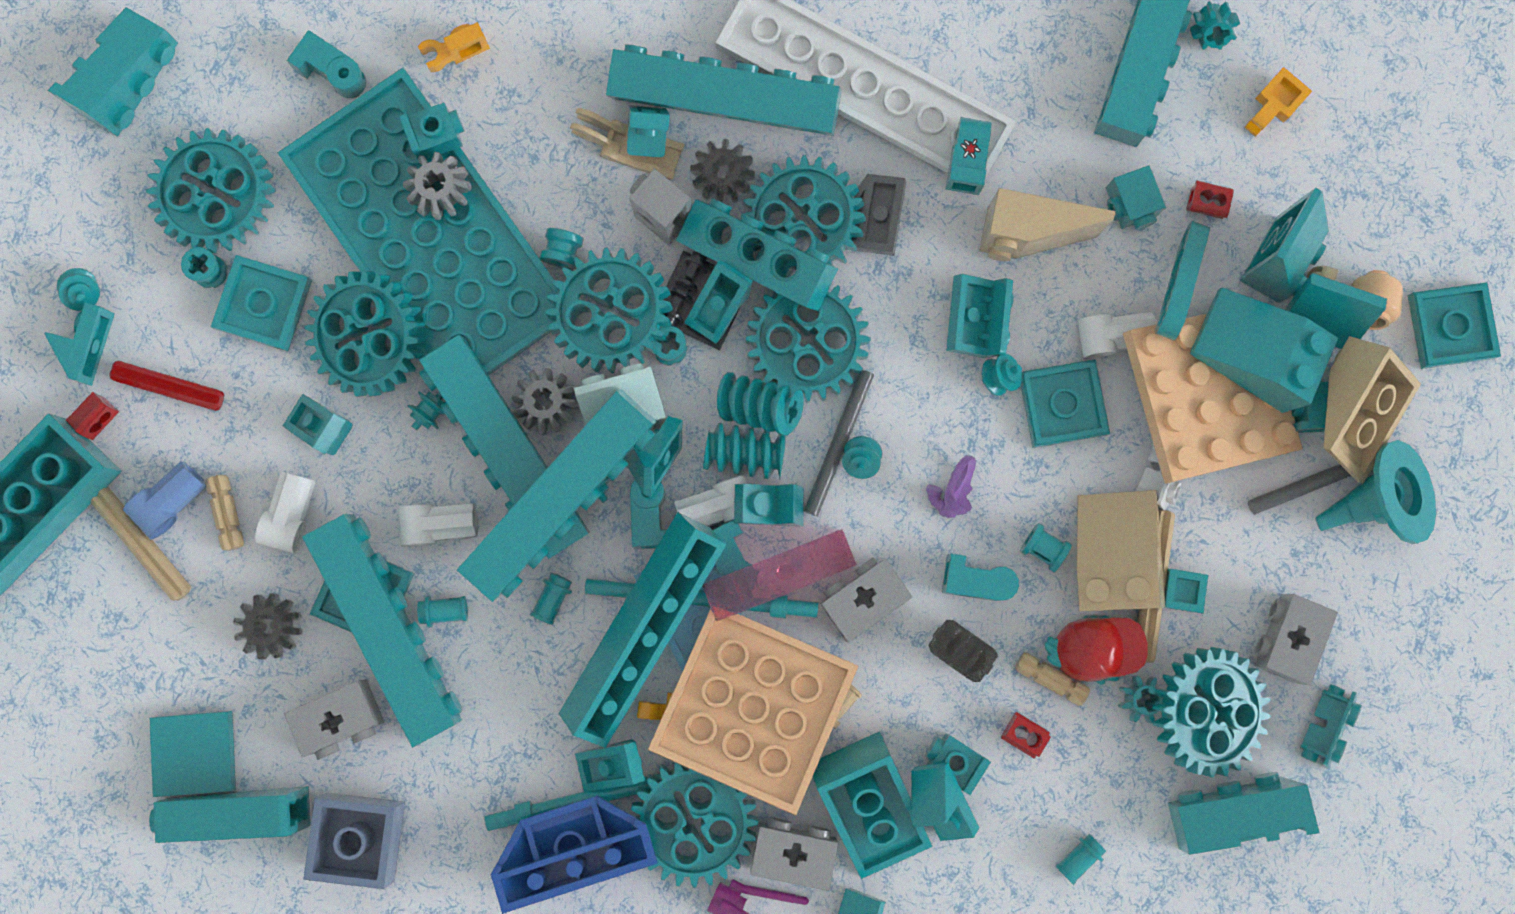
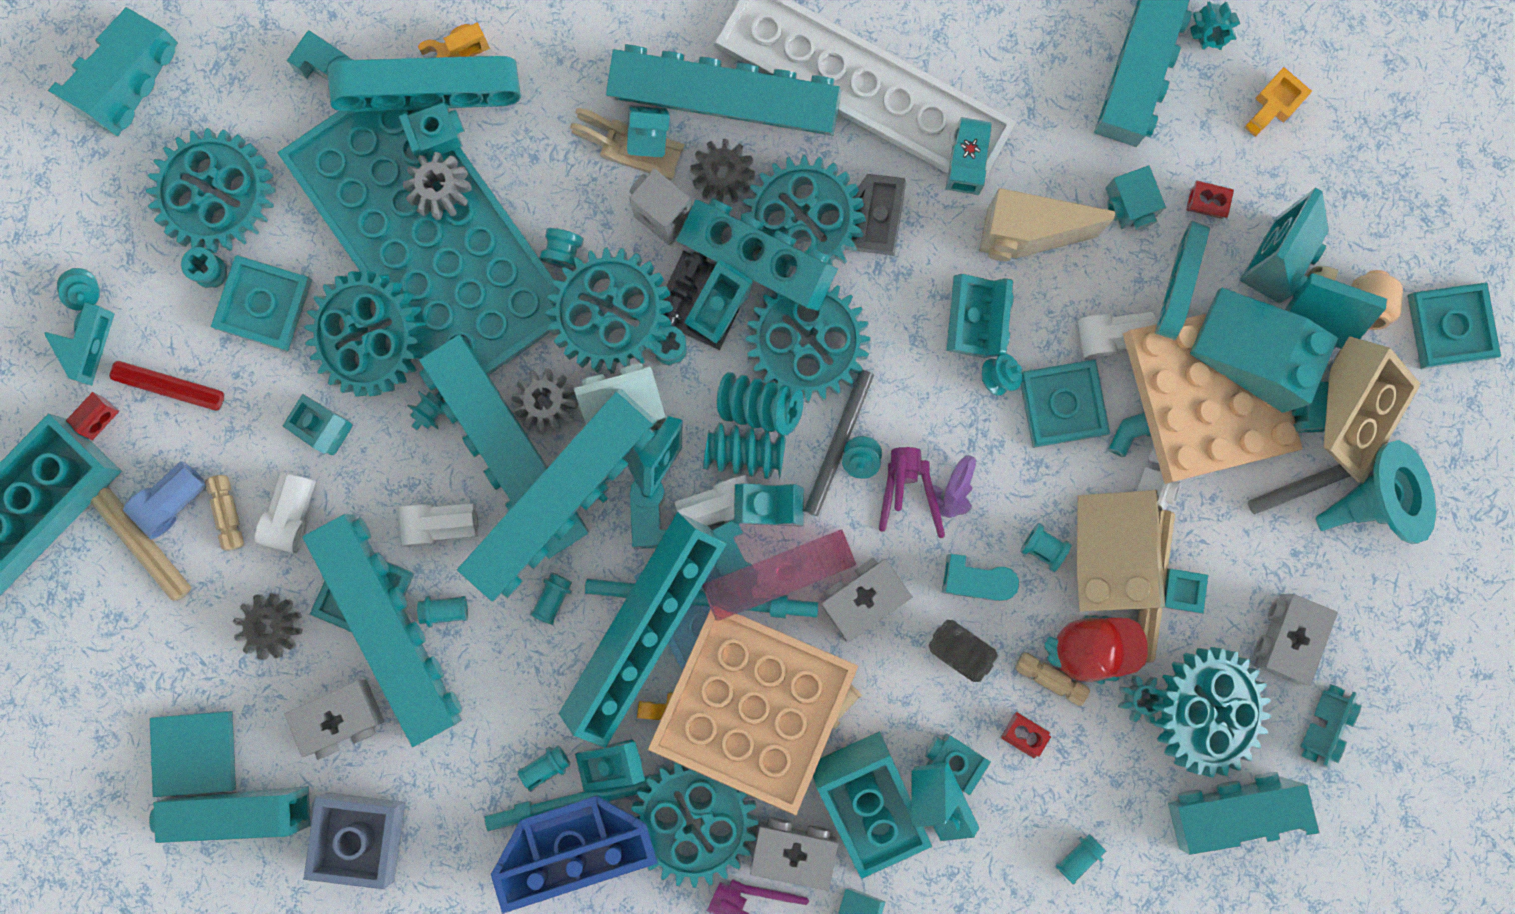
none -> teal beam [327,56,521,112]
none -> teal pin [517,745,571,792]
none -> magenta plant [879,447,945,538]
none -> teal arm [1108,412,1151,457]

